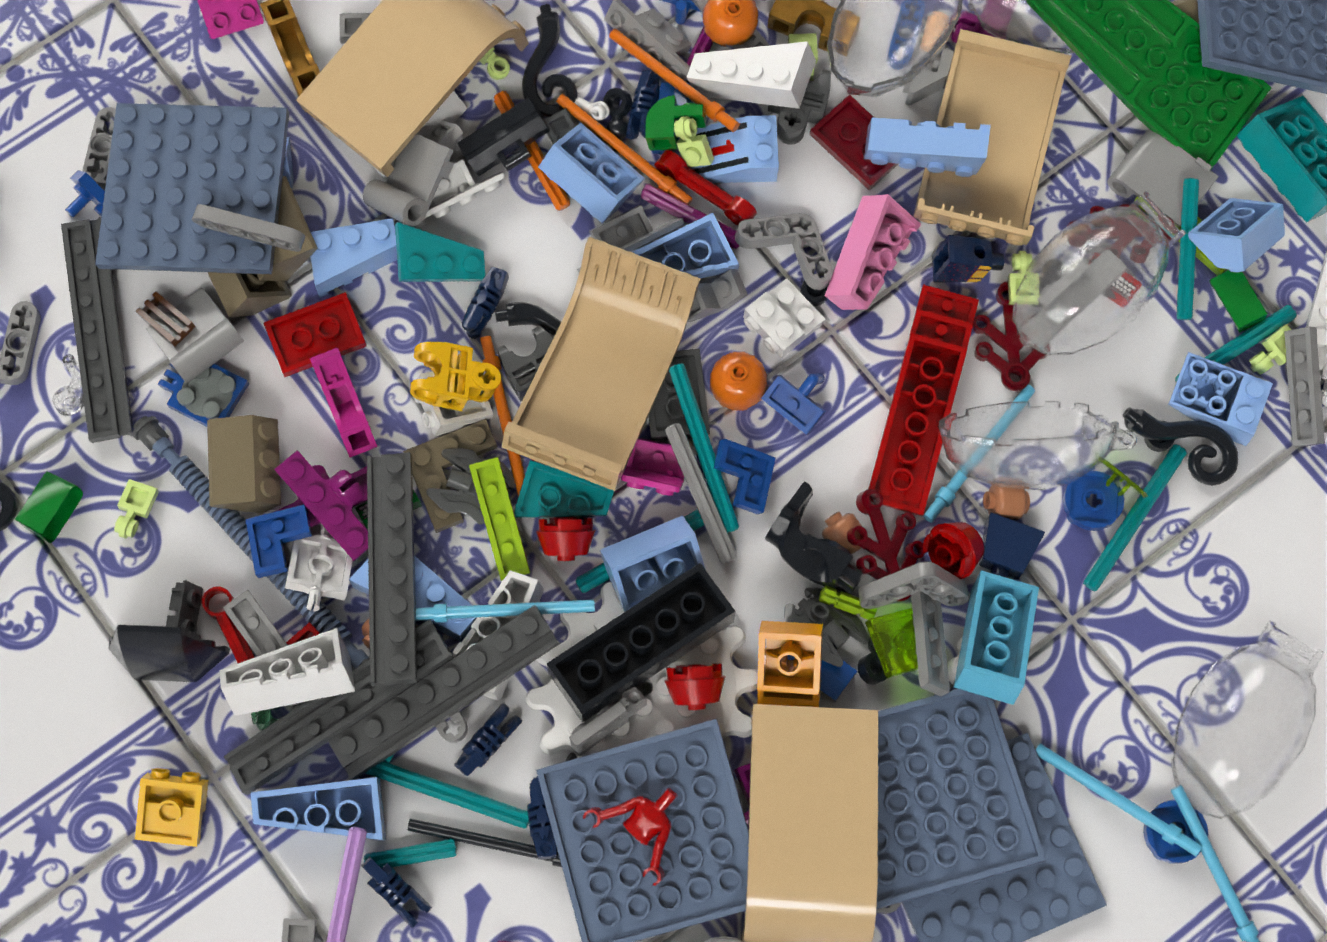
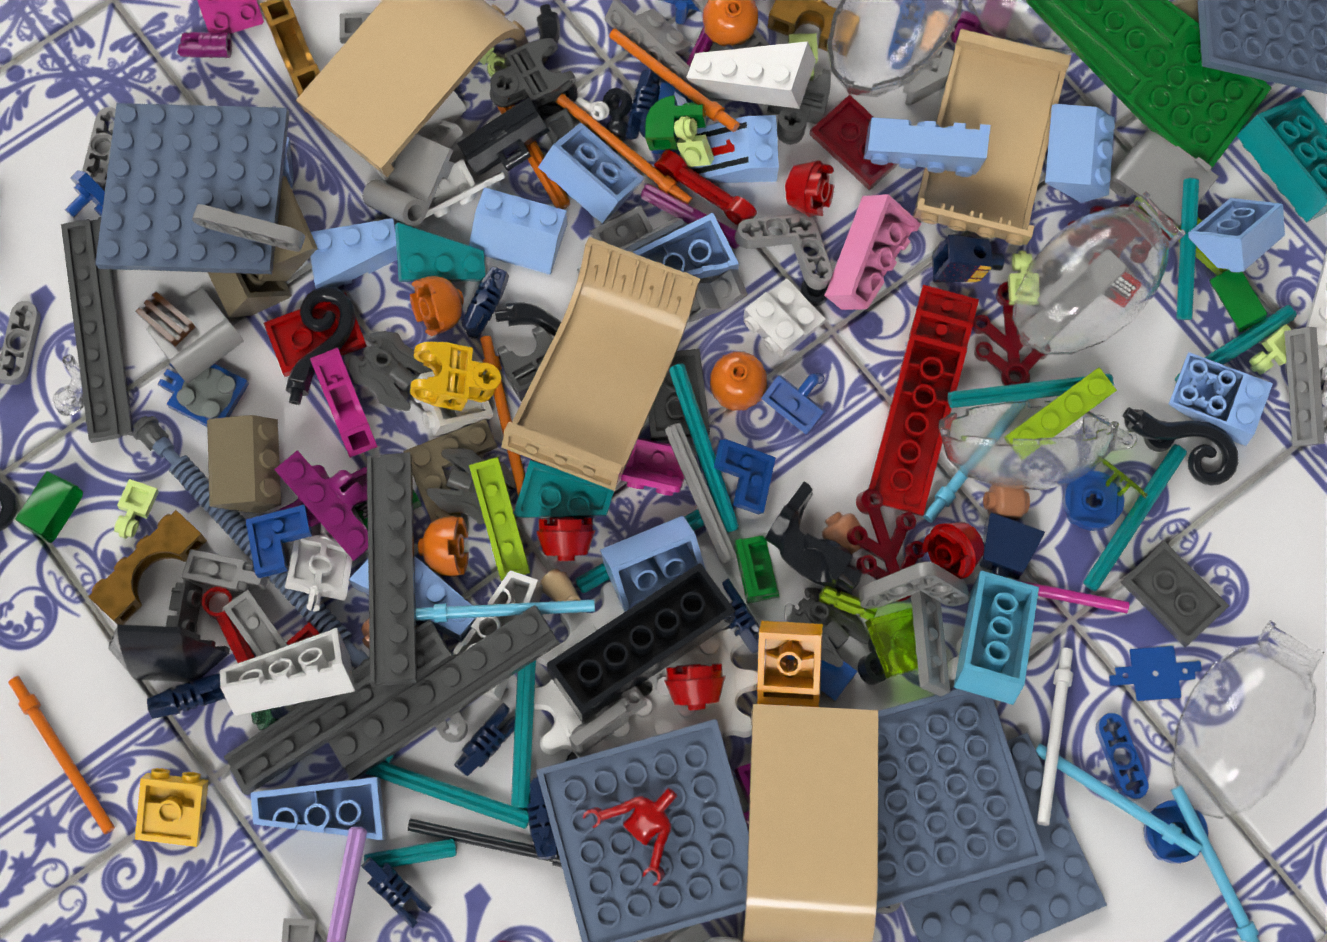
none -> orange bar [8,676,115,835]
none -> pearl gold arch [88,510,207,625]
none -> dark blue hinge [147,673,225,719]
none -> magenta hinge [177,32,232,58]
none -> light grey hinge [181,549,269,592]
none -> black plant [285,287,355,405]
none -> dark grey piece [349,331,432,412]
none -> orange cylinder [410,276,464,336]
none -> orange cylinder [418,516,469,577]
none -> light blue slope [469,187,568,275]
none -> dark grey piece [490,38,576,108]
none -> teal axle [511,660,536,808]
none -> tan cone [541,569,581,601]
none -> dark blue hinge [722,578,760,653]
none -> green hinge [734,536,779,604]
none -> red cone [785,160,835,217]
none -> teal axle [947,374,1114,408]
none -> lime plate [1003,367,1117,461]
none -> dark pink bar [1013,579,1129,614]
none -> white bar [1037,648,1073,826]
none -> light blue slope [1045,104,1115,203]
none -> blue beam [1095,713,1149,801]
none -> blue piece [1109,646,1202,701]
none -> dark grey plate [1120,541,1229,648]

